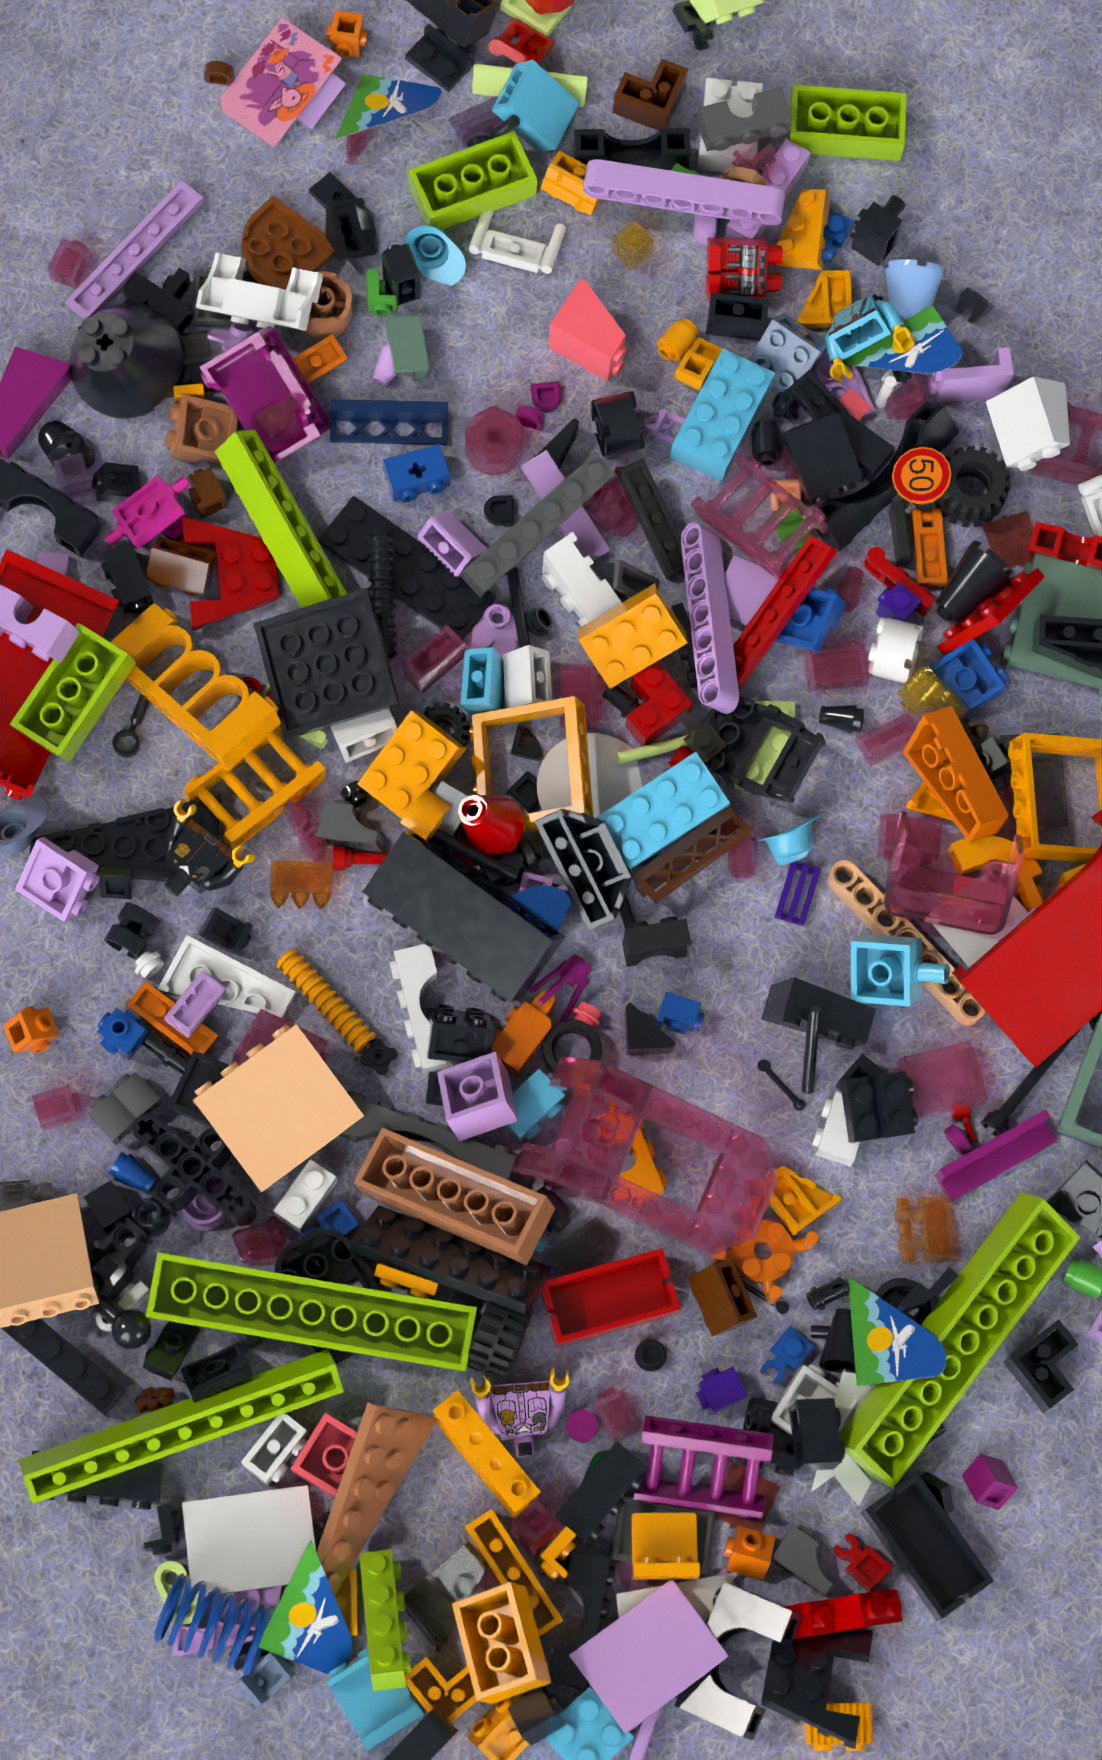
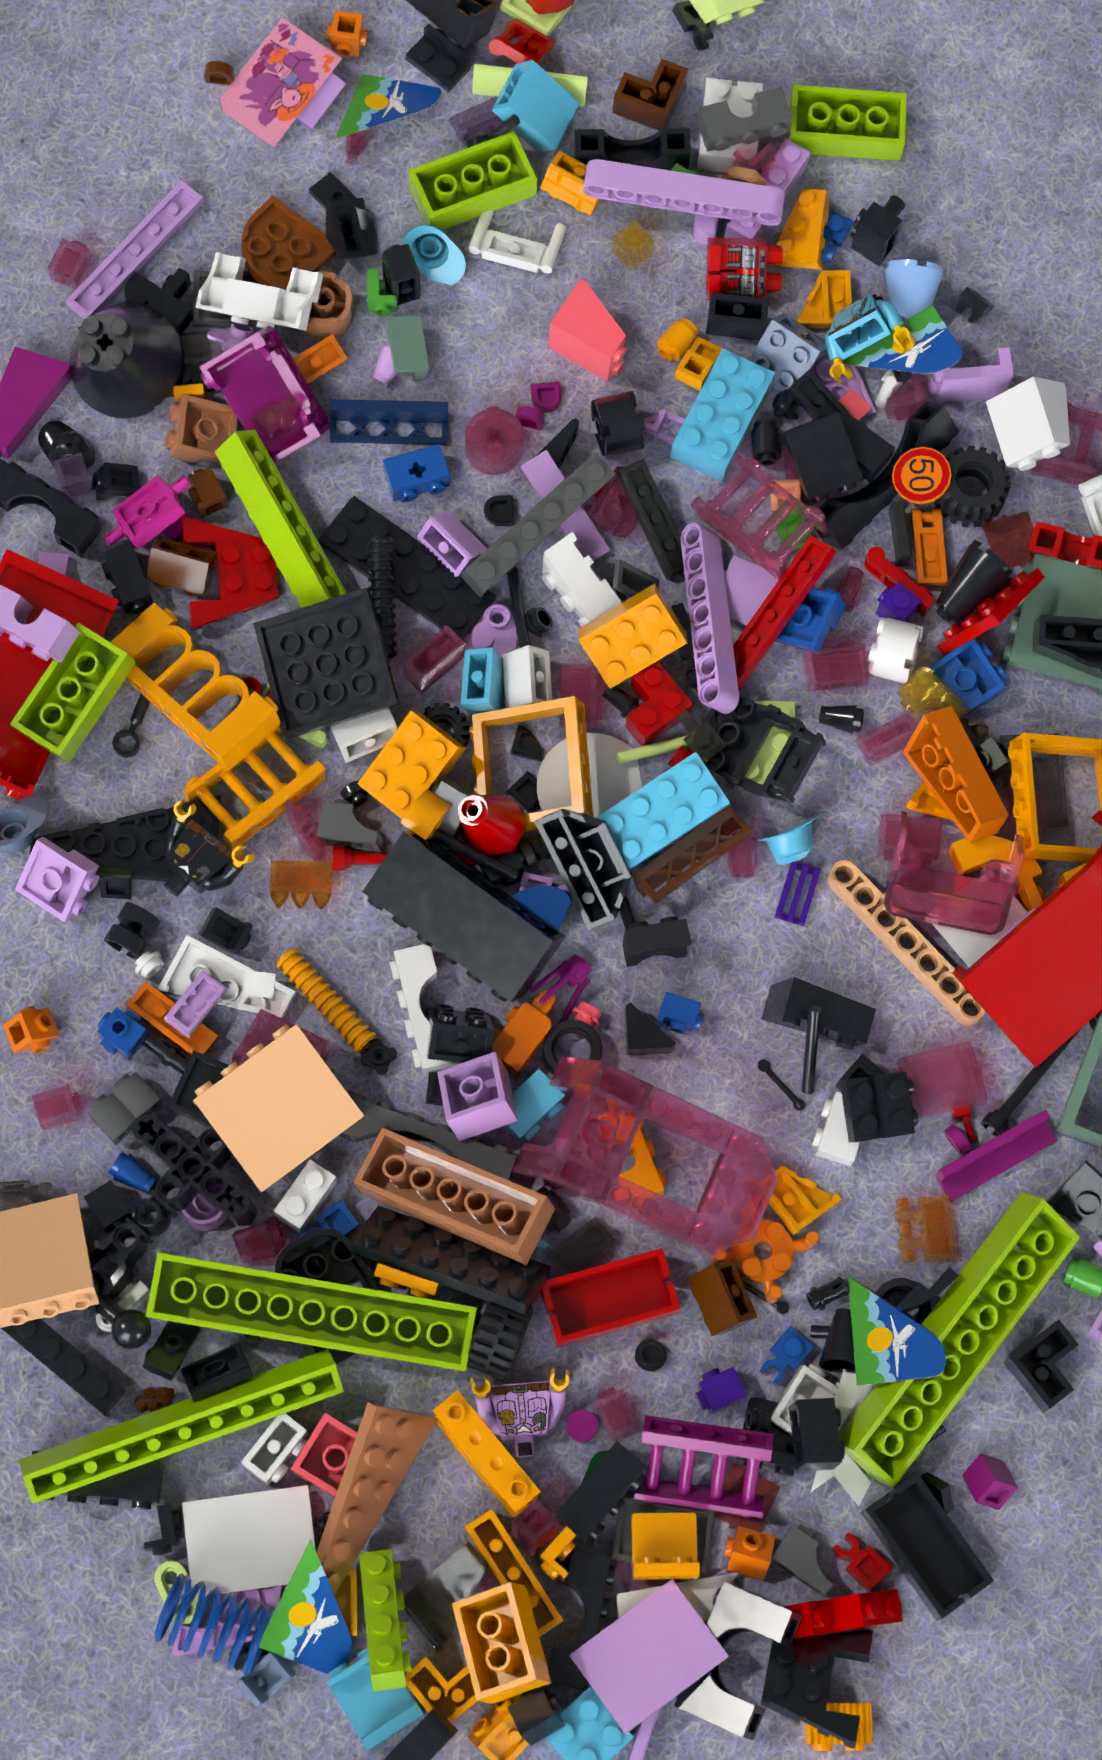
medium azure brick [851,934,950,1006] -> none
none -> white sticker [242,970,276,998]

